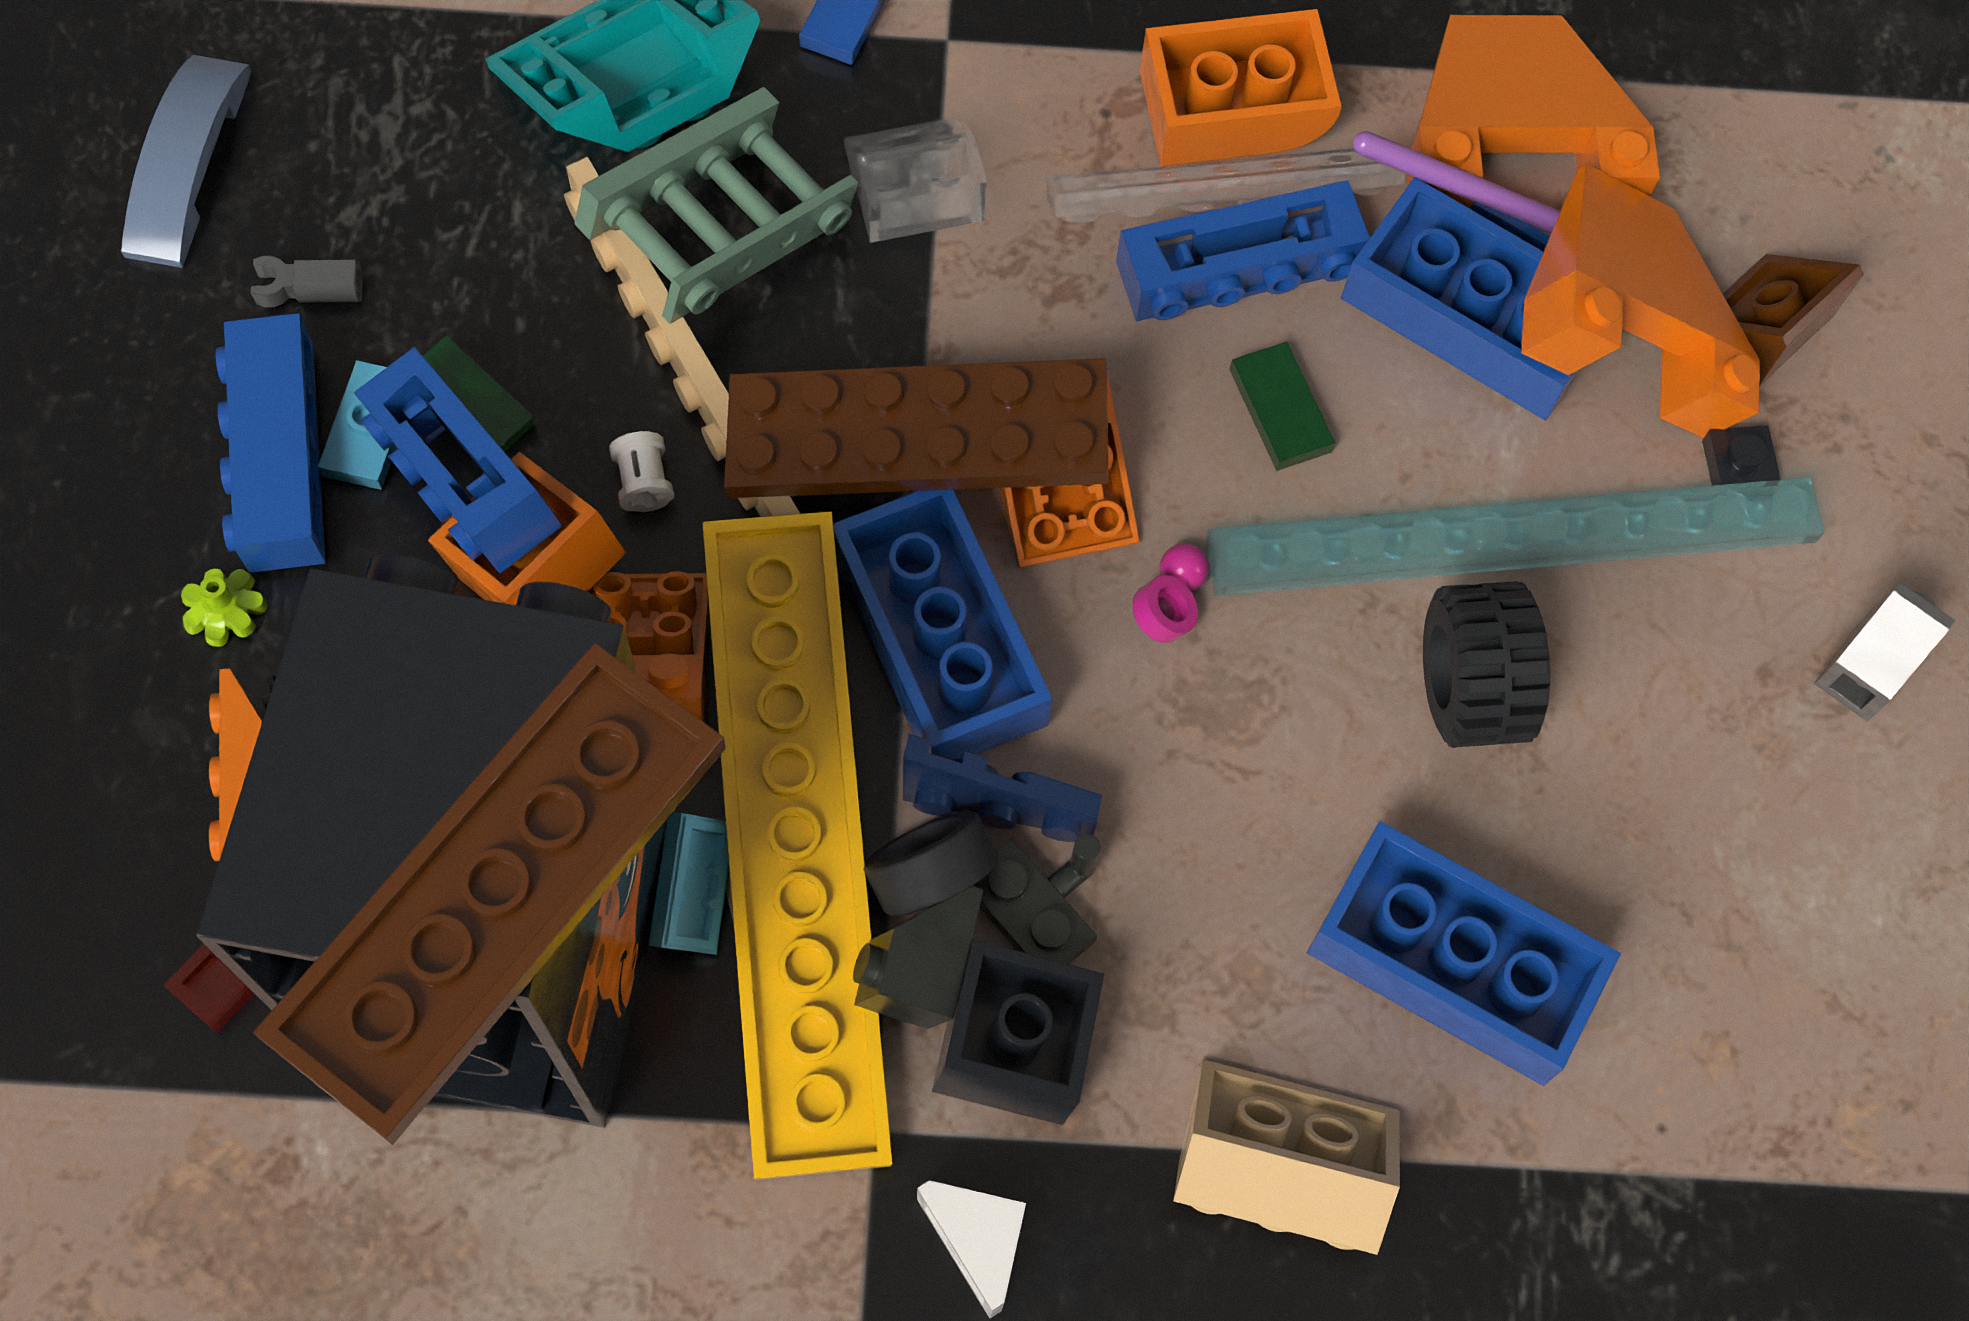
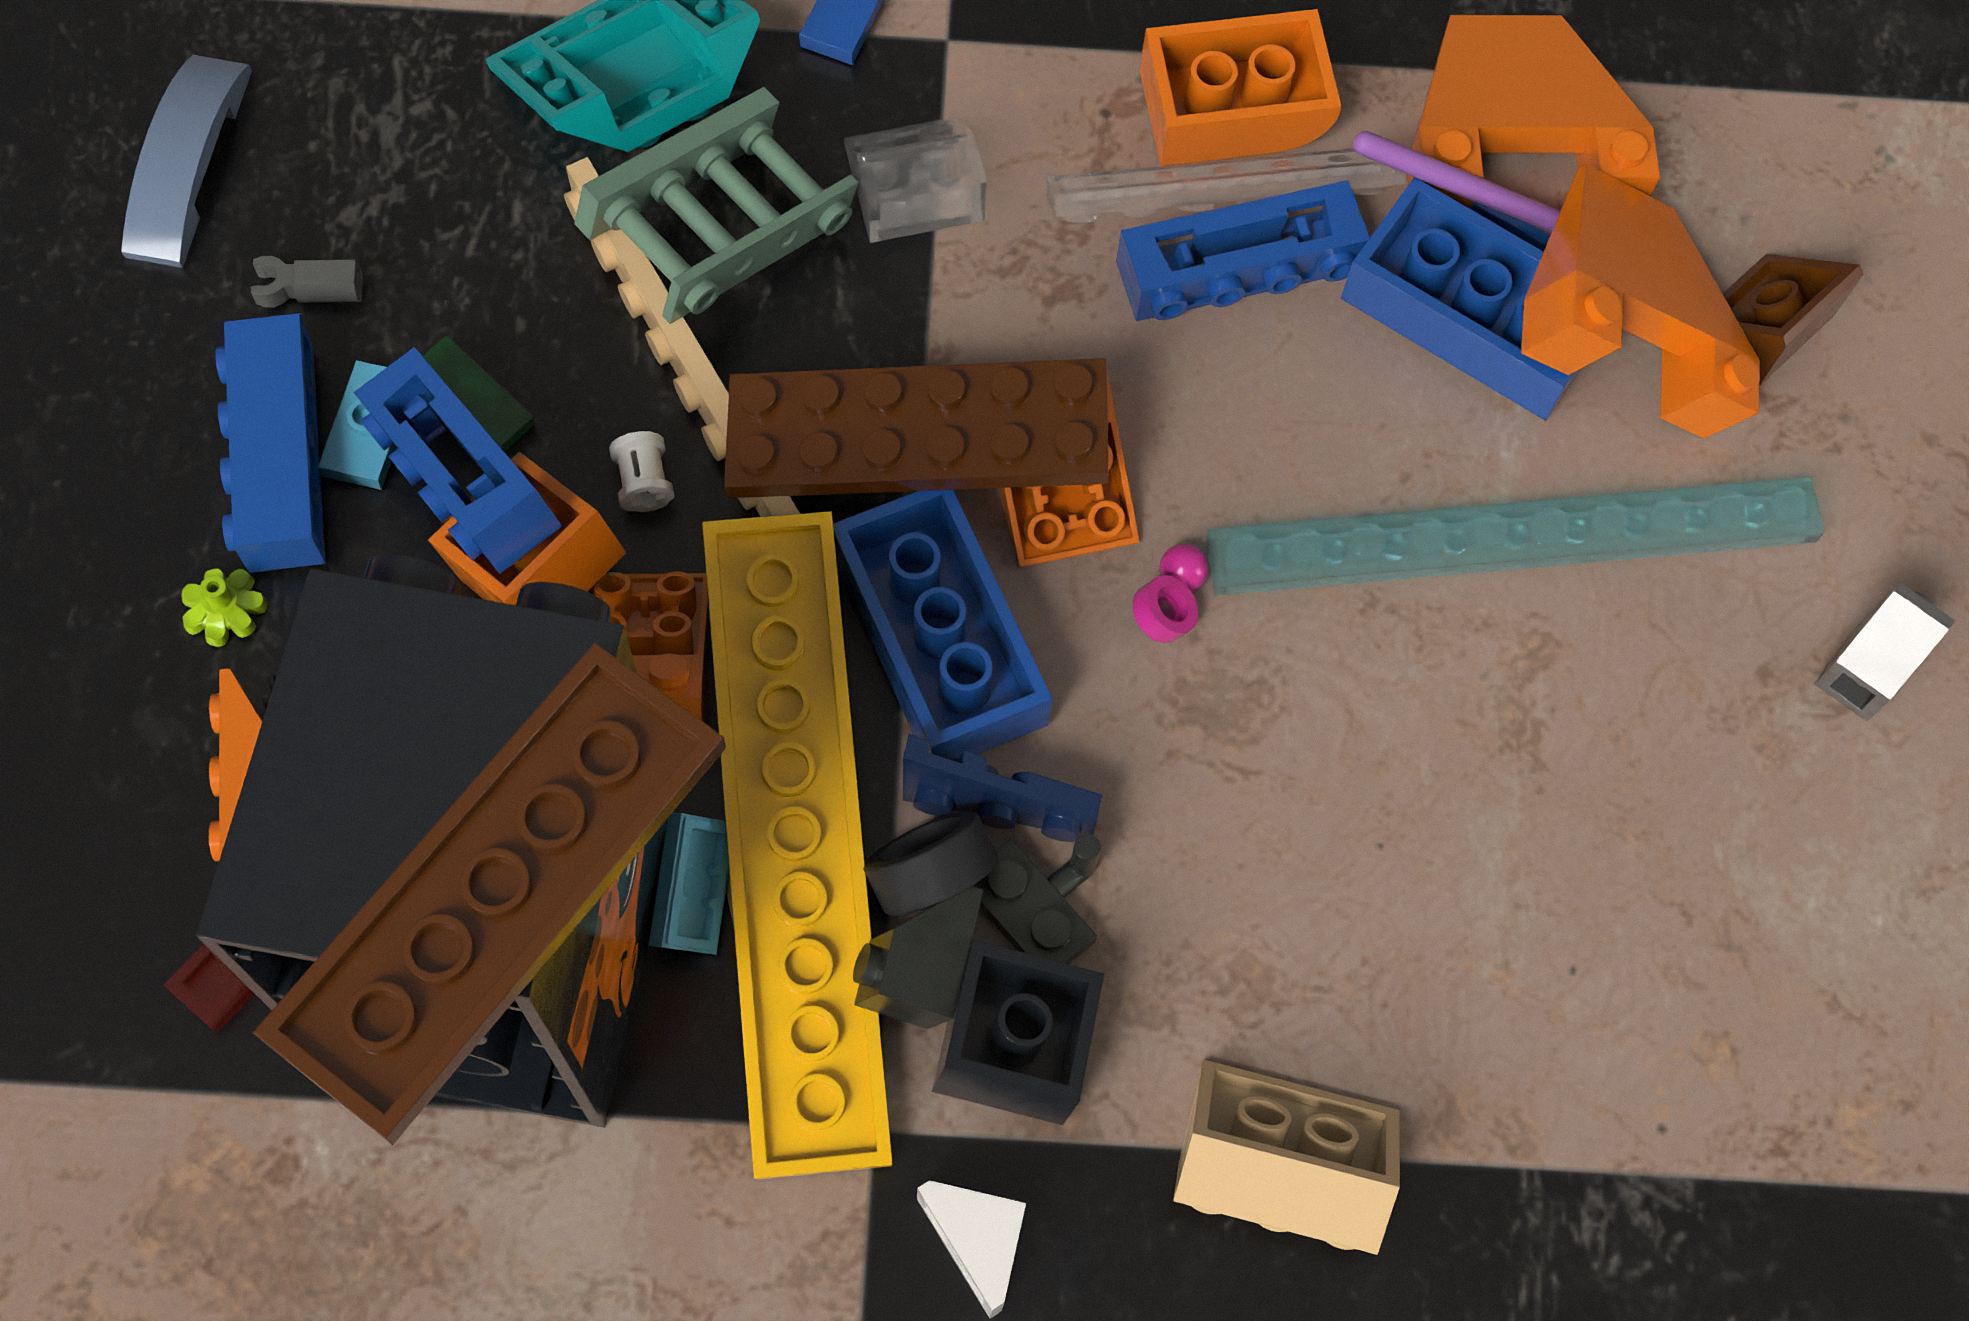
dark green tile [1229,342,1335,471] -> none
blue brick [1306,821,1621,1086] -> none
black tyre [1423,581,1550,748] -> none
black plate [1702,425,1781,495] -> none

